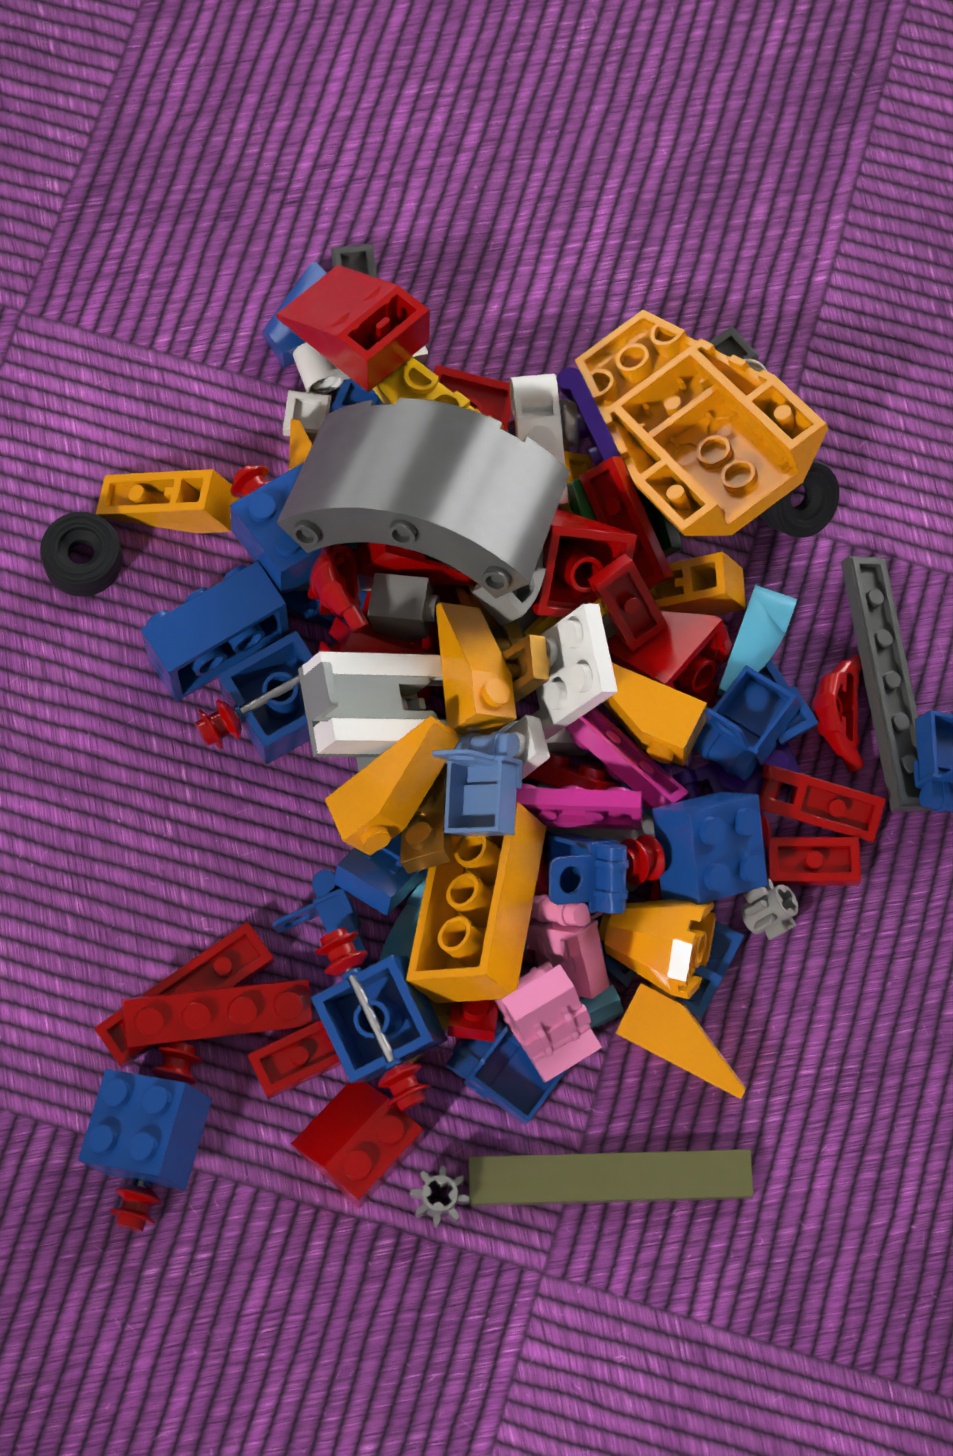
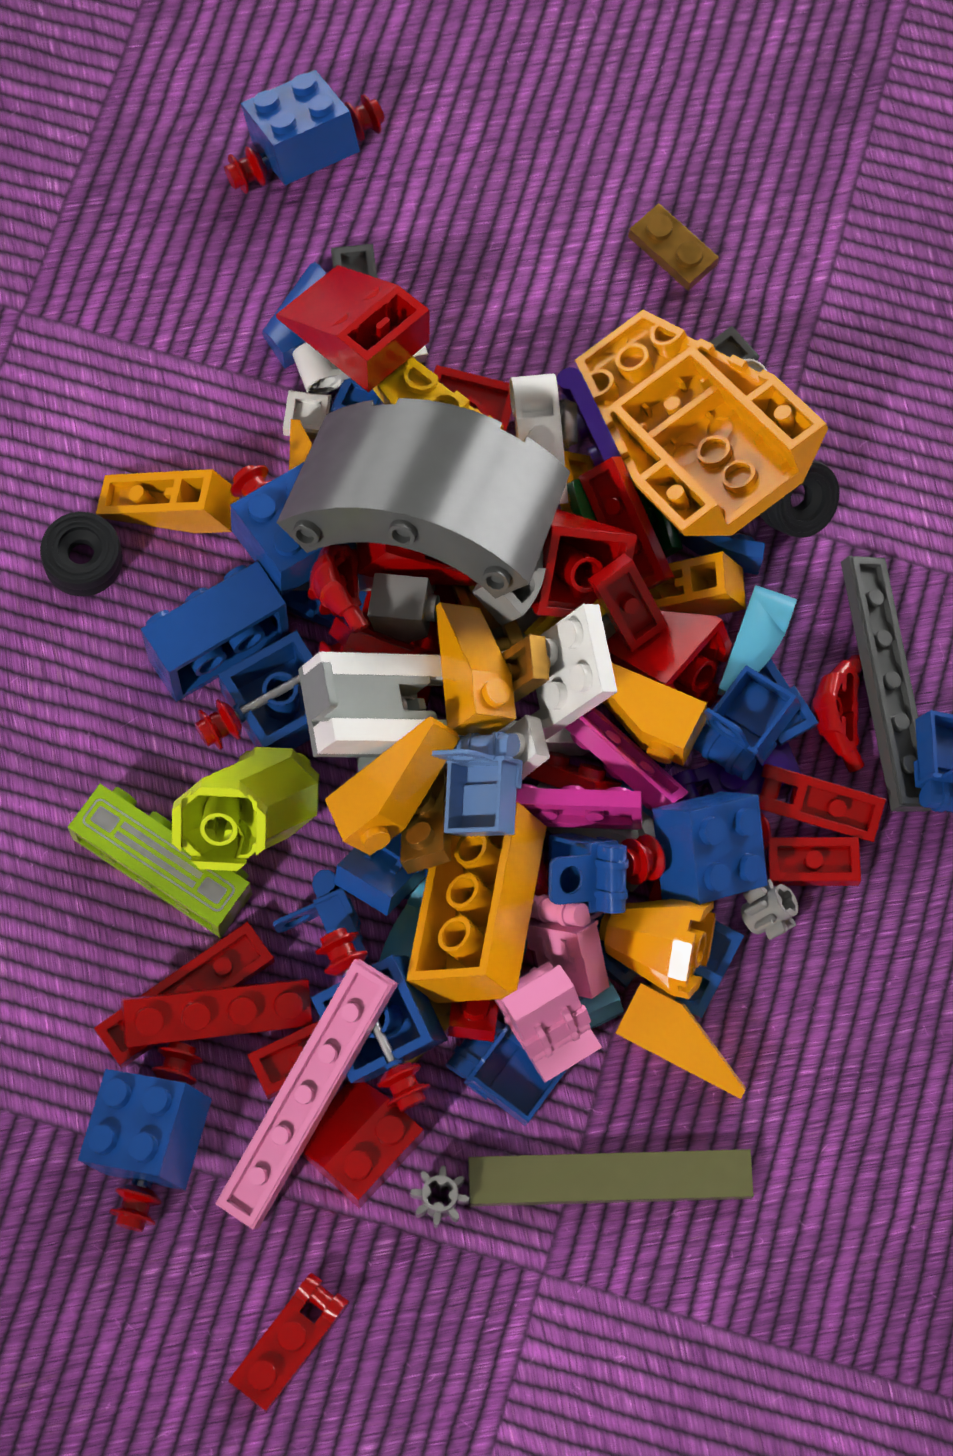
none -> lime brick [67,784,253,938]
none -> neon yellow brick [172,747,319,871]
none -> bright pink tile [215,959,398,1230]
none -> blue brick [224,69,385,194]
none -> red plate [228,1272,350,1412]
none -> pearl gold plate [628,203,719,291]
none -> blue slope [678,530,765,575]

